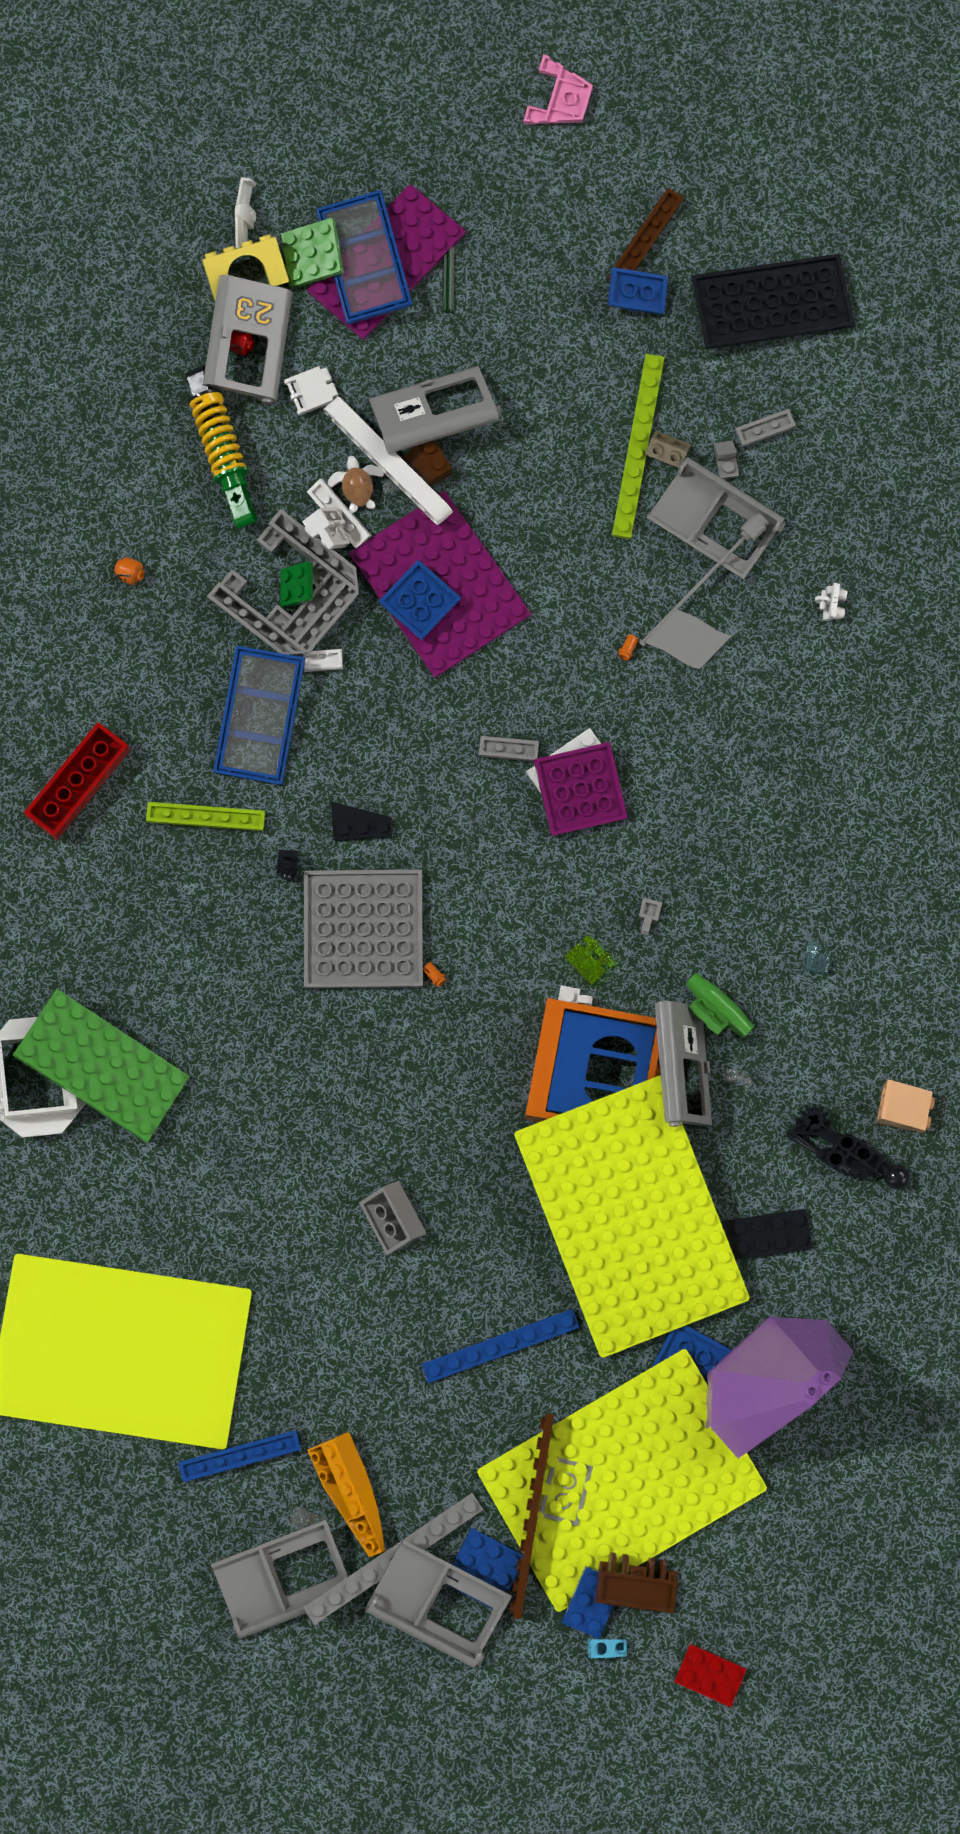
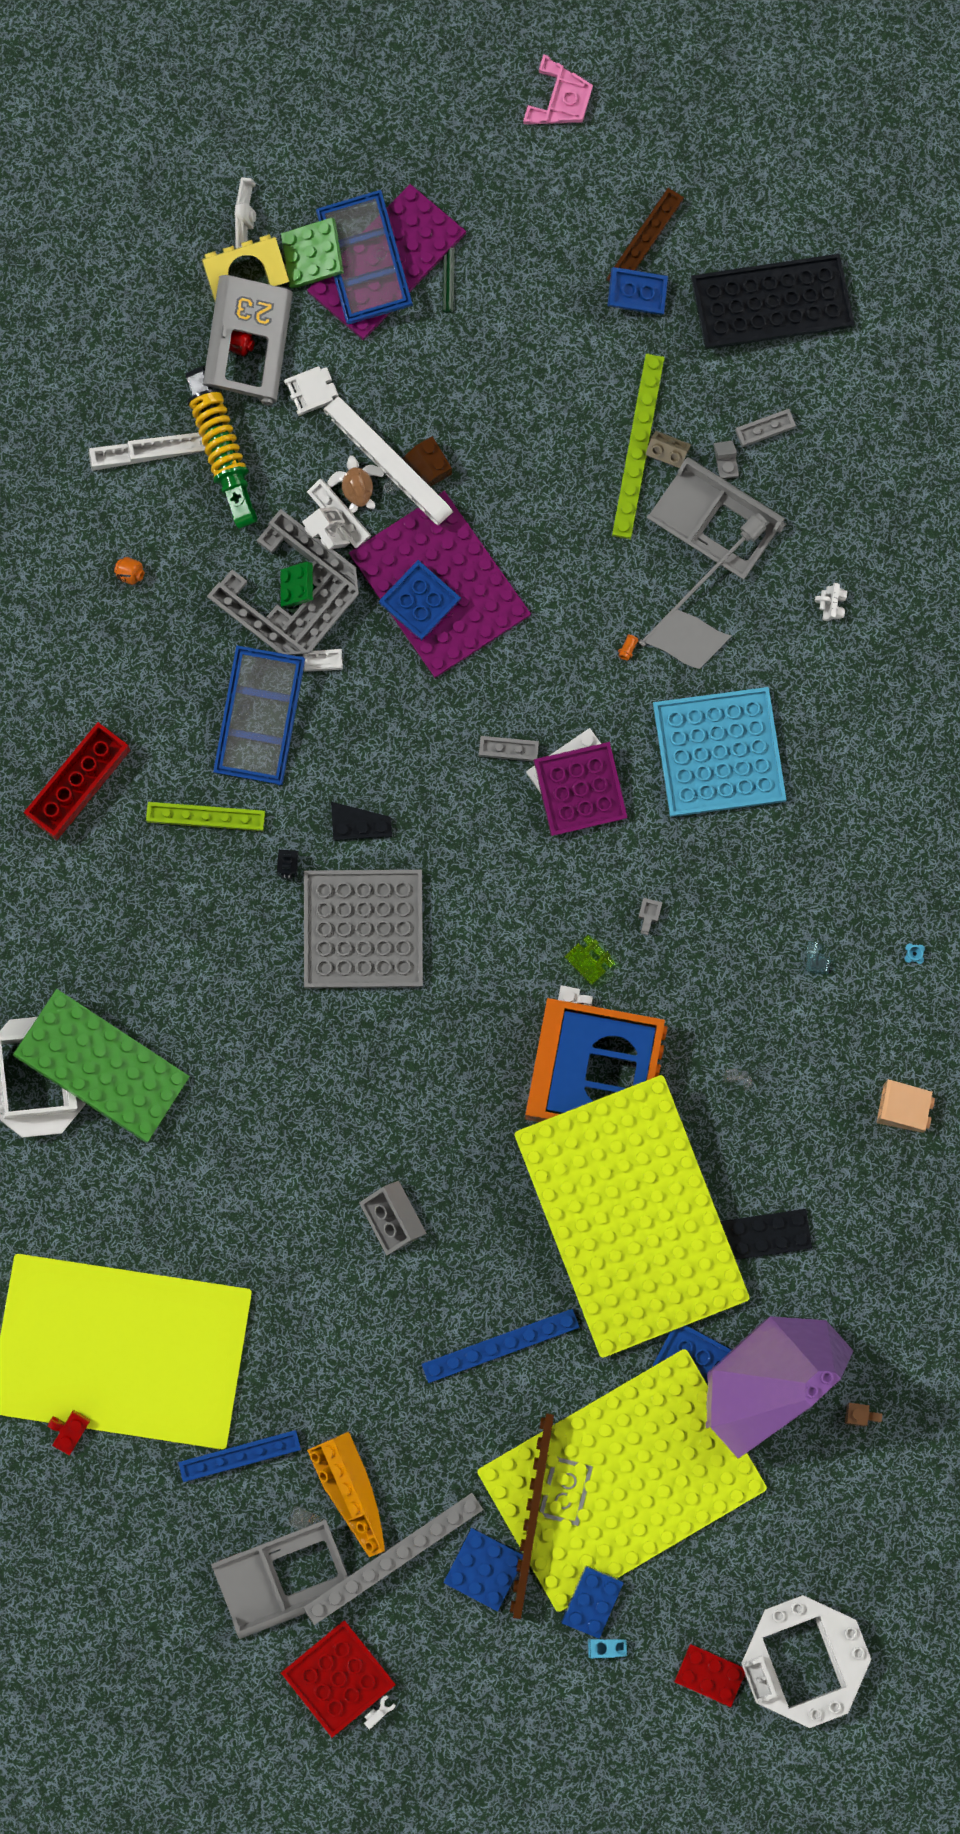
light grey piece [365,1540,512,1668] -> none
light grey piece [368,366,502,454] -> none
orange pin [423,962,447,987] -> none
reddish brown hinge [594,1552,677,1613] -> none
light grey piece [655,1001,712,1127] -> none
bright green plate [686,973,754,1038] -> none
black arm [787,1104,909,1190] -> none
none -> red plate [47,1410,90,1456]
none -> white slope [89,433,205,471]
none -> red plate [281,1620,396,1738]
none -> white plate [364,1695,396,1730]
none -> medium azure plate [653,687,786,817]
none -> white hinge [741,1595,871,1728]
none -> medium nougat brick [845,1403,883,1427]
none -> medium azure plate [905,943,925,964]

